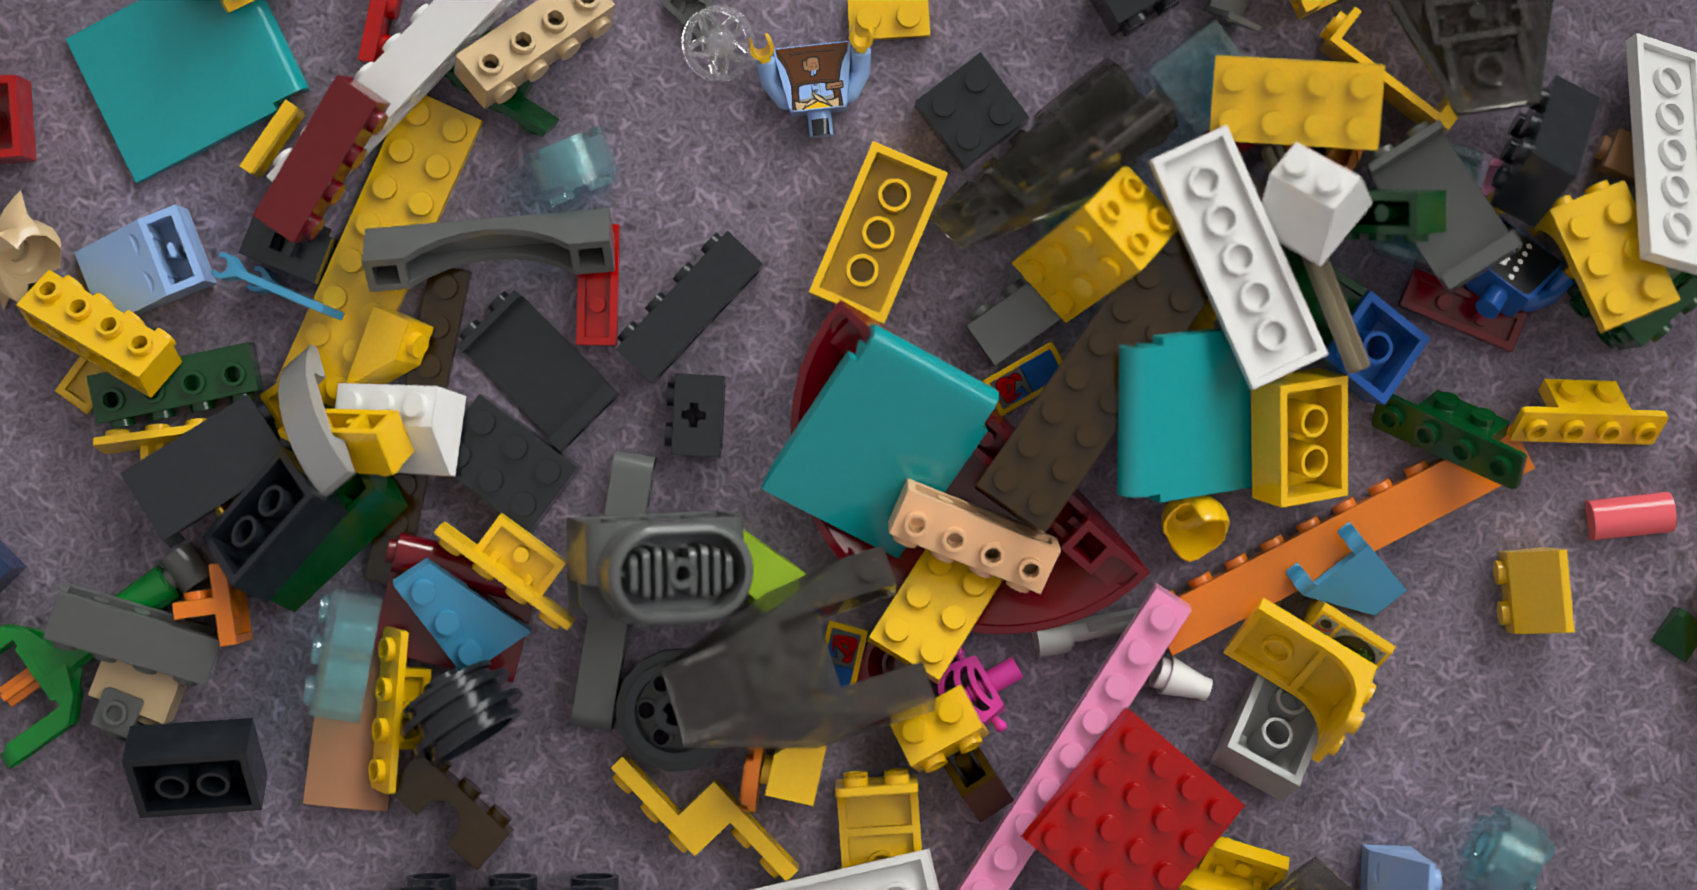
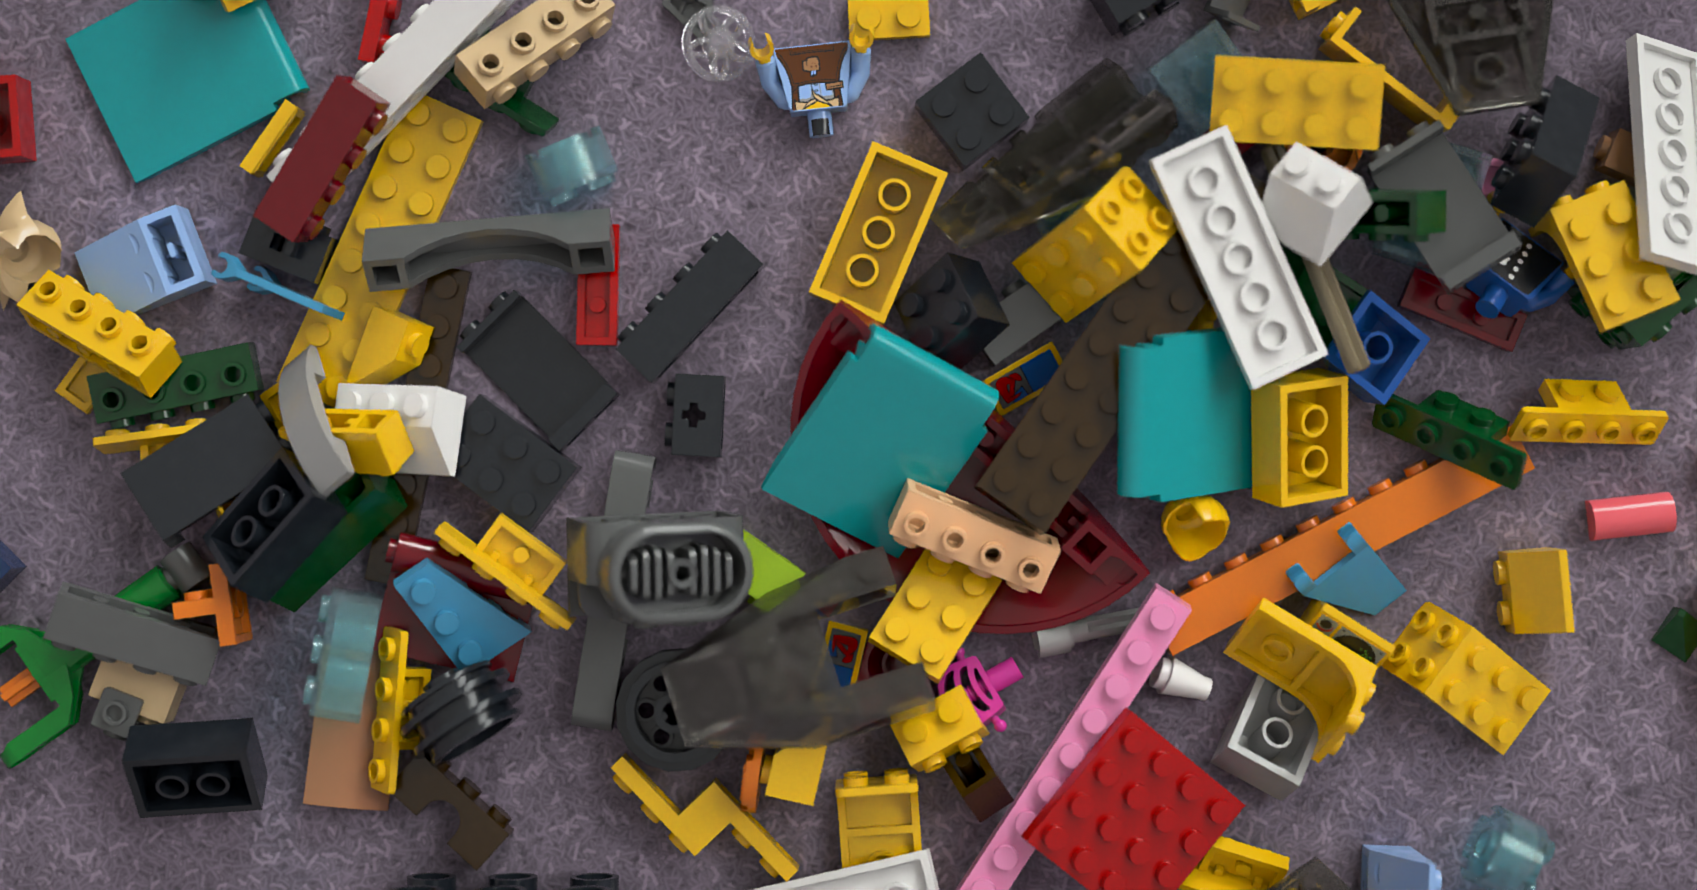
none -> black brick [894,252,1010,370]
none -> yellow bracket [1381,602,1551,756]

